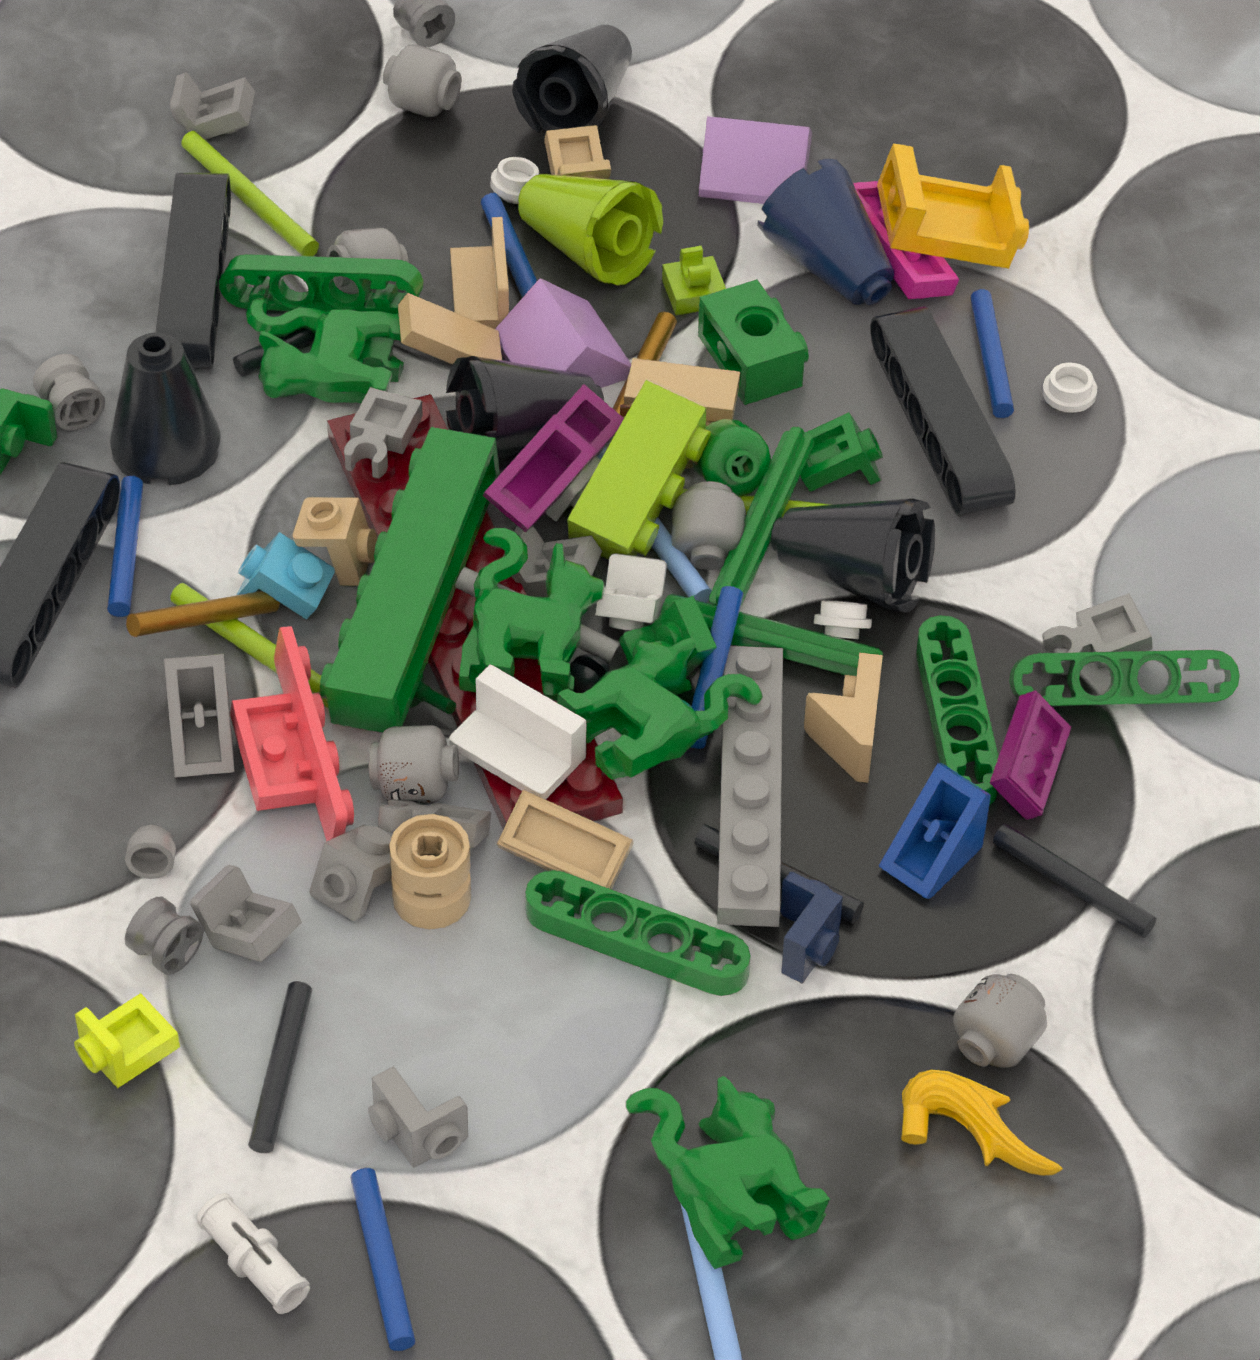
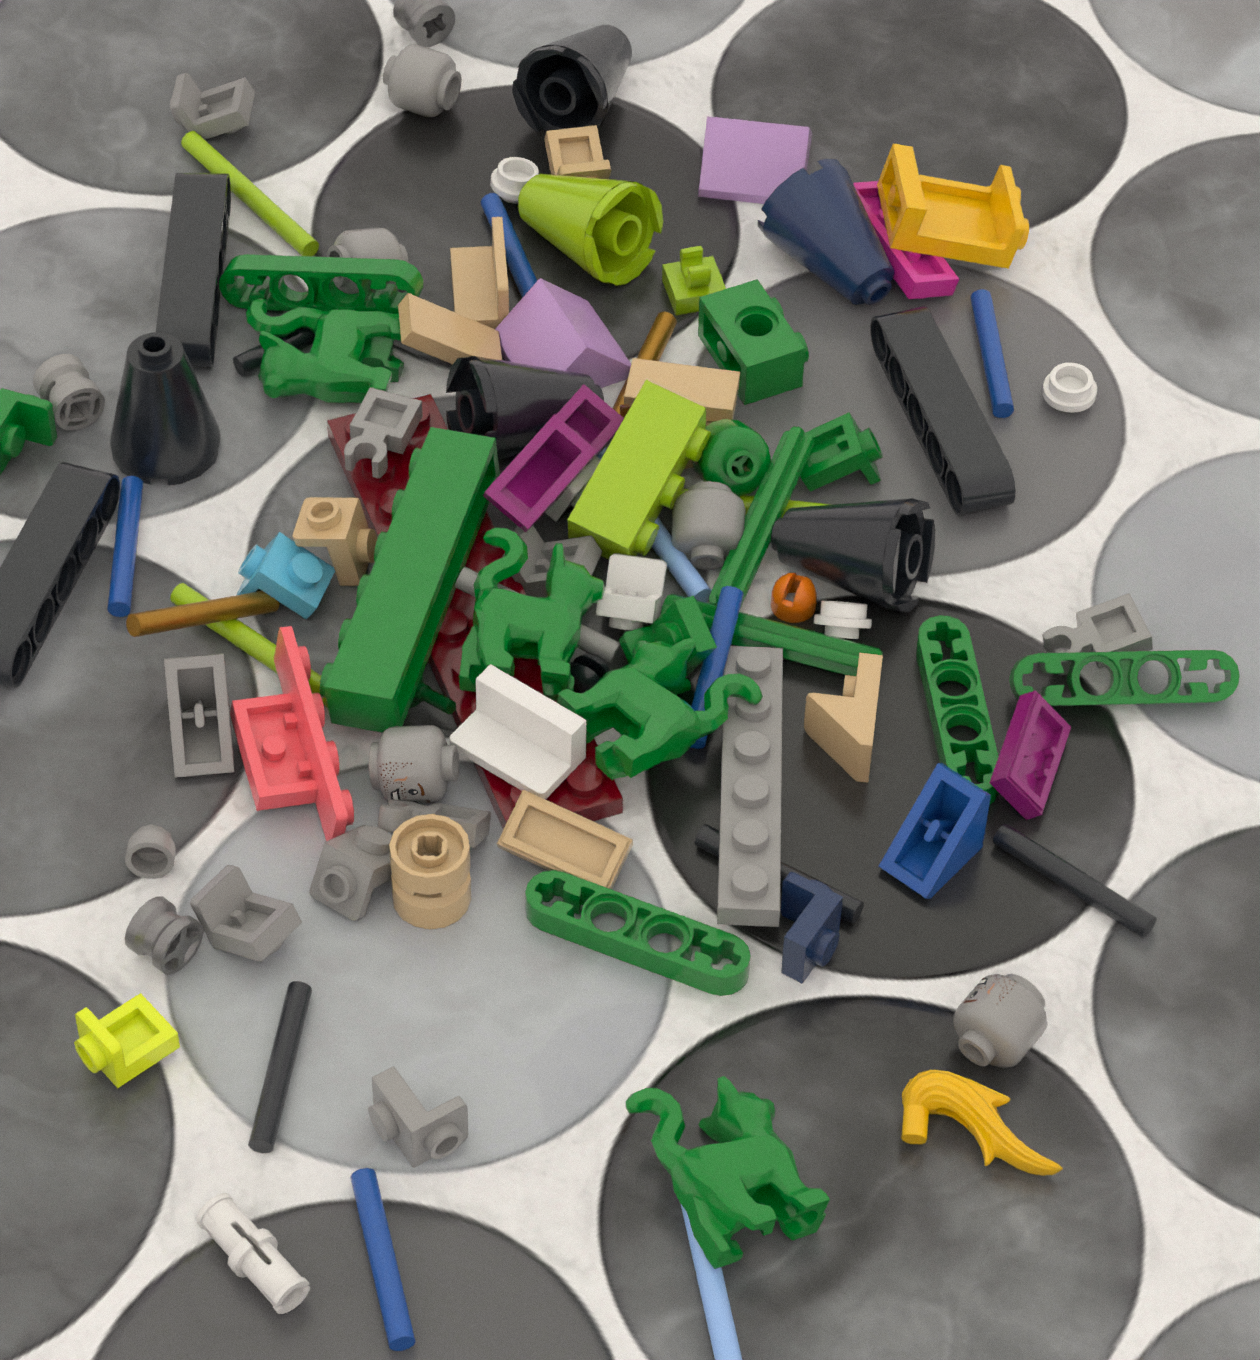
none -> orange hinge [771,573,817,623]

